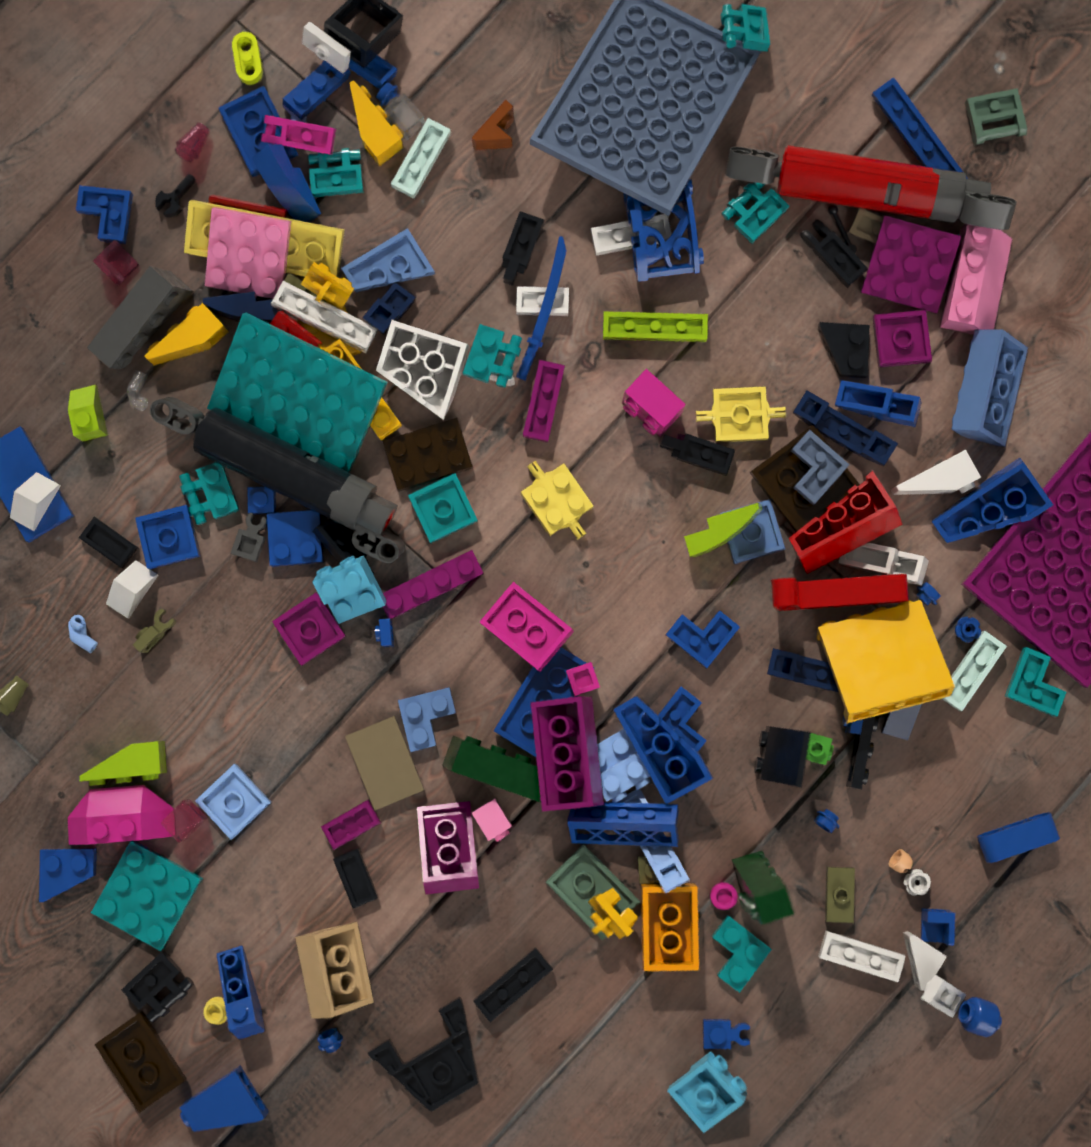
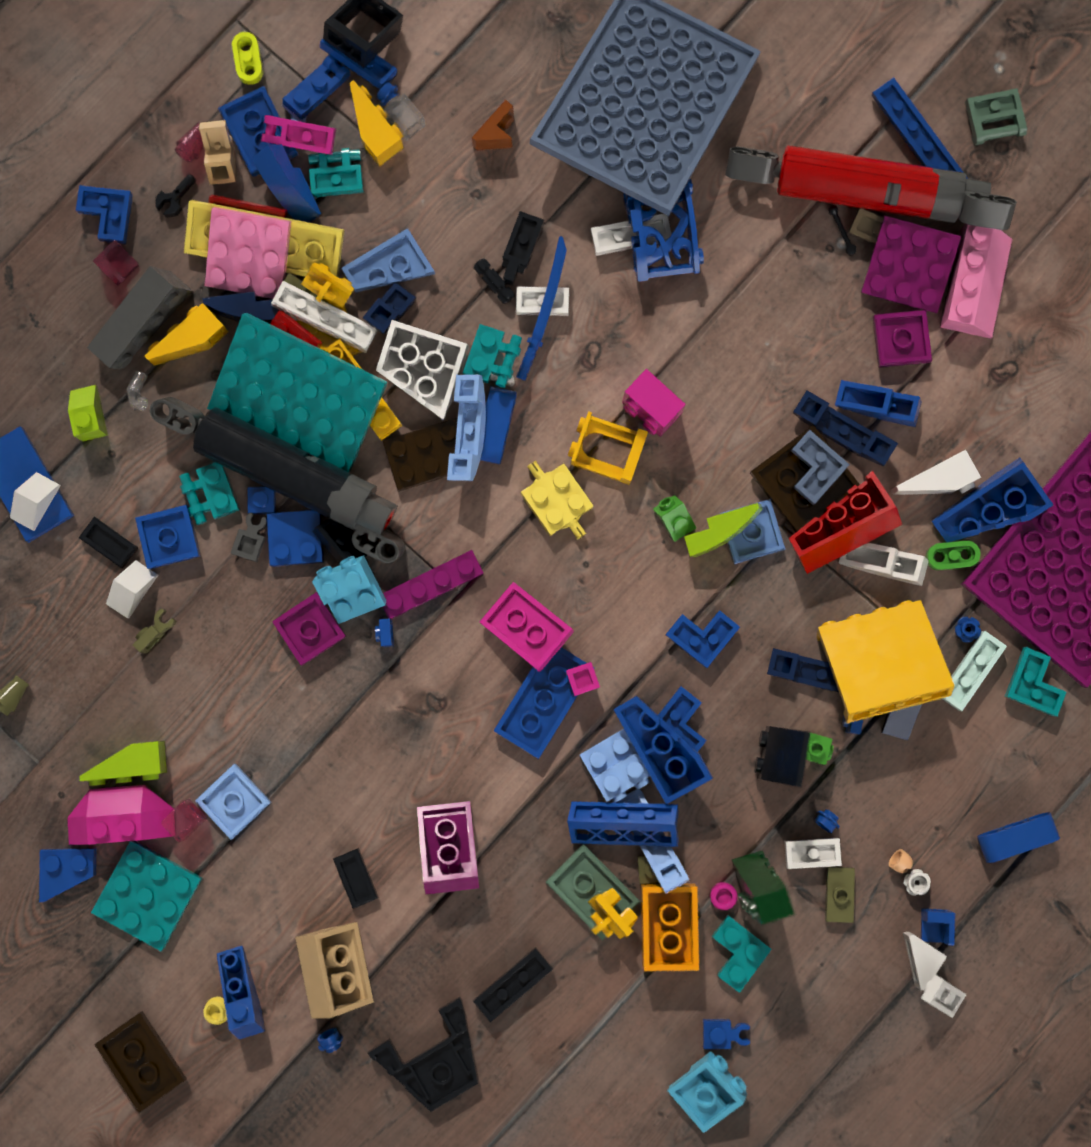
light blue arm [68,615,98,653] -> none
black plate [121,951,194,1023] -> none
blue slope [179,1065,269,1132] -> none
white plate [302,22,351,73] -> none
magenta plate [321,799,381,850] -> none
dark tan tile [345,716,425,811] -> none
light aqua plate [391,118,451,199] -> none
medium blue plate [398,687,456,752] -> none
teal plate [408,473,478,543] -> none
dark green wedge [442,736,541,803] -> none
bright pink brick [472,798,512,842] -> none
magenta plate [523,360,565,443] -> none
magenta slope [531,696,604,811] -> none
lime plate [603,311,708,342] -> none
black hinge [660,434,735,476] -> none
light yellow plate [696,387,786,443] -> none
teal plate [720,4,770,52] -> none
teal plate [721,182,790,244] -> none
red beam [771,574,909,611] -> none
black hinge [800,219,868,288] -> none
black wing [818,322,870,378] -> none
white plate [818,931,906,982] -> none
black plate [846,716,879,790] -> none
blue plate [916,582,941,606] -> none
medium blue slope [951,329,1028,447] -> none
blue head [958,997,1002,1037] -> none
none -> tan brick [199,120,236,185]
none -> light blue slope [447,375,486,481]
none -> black axle [474,258,515,304]
none -> blue beam [480,386,517,465]
none -> yellow panel [568,411,648,485]
none -> bright green bracket [653,496,696,542]
none -> white plate [784,838,842,869]
none -> bright green plate [925,541,981,570]

